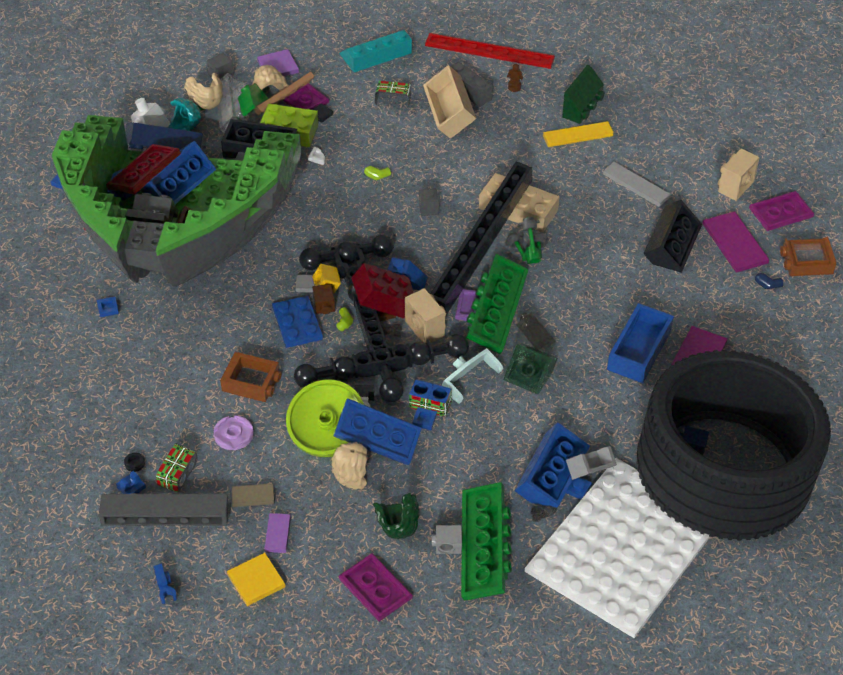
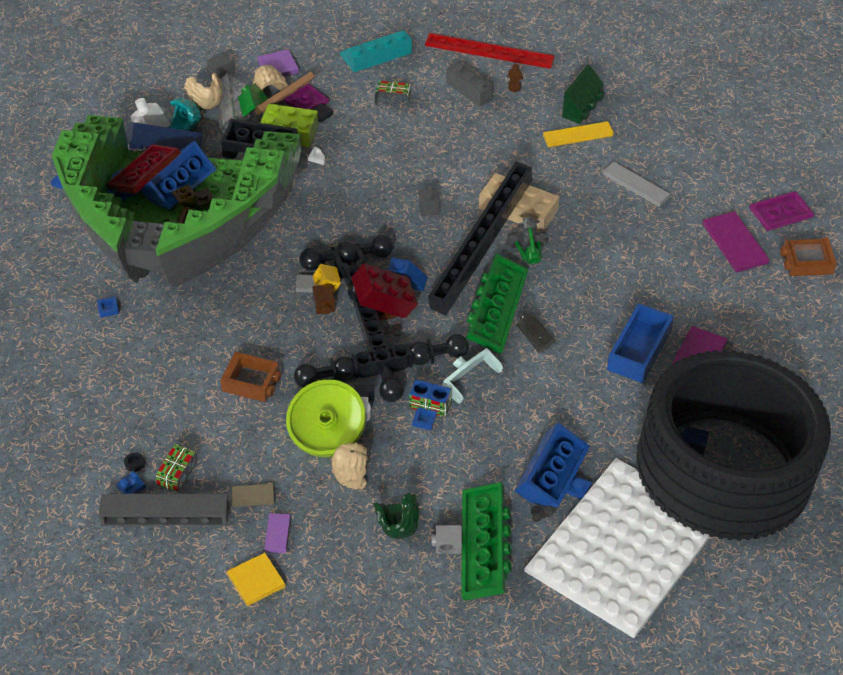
dark grey bracket [126,193,179,224] -> none
blue plate [153,564,177,604] -> none
lavender tile [213,416,254,450] -> none
blue plate [272,296,323,348] -> none
blue tile [333,398,422,465] -> none
lime arm [336,307,353,331] -> none
magenta tile [338,553,413,622] -> none
lime arm [364,166,391,180] -> none
tan brick [405,288,446,343] -> none
tan piece [423,65,477,138] -> none
medium lavender tile [455,289,478,321] -> none
clear green slope [503,344,558,394] -> none
light grey panel [566,446,617,480] -> none
black slope [643,200,702,273] -> none
tan brick [718,148,760,201] -> none
dark blue arm [755,273,783,289] -> none
none -> dark brown slope [172,184,214,211]

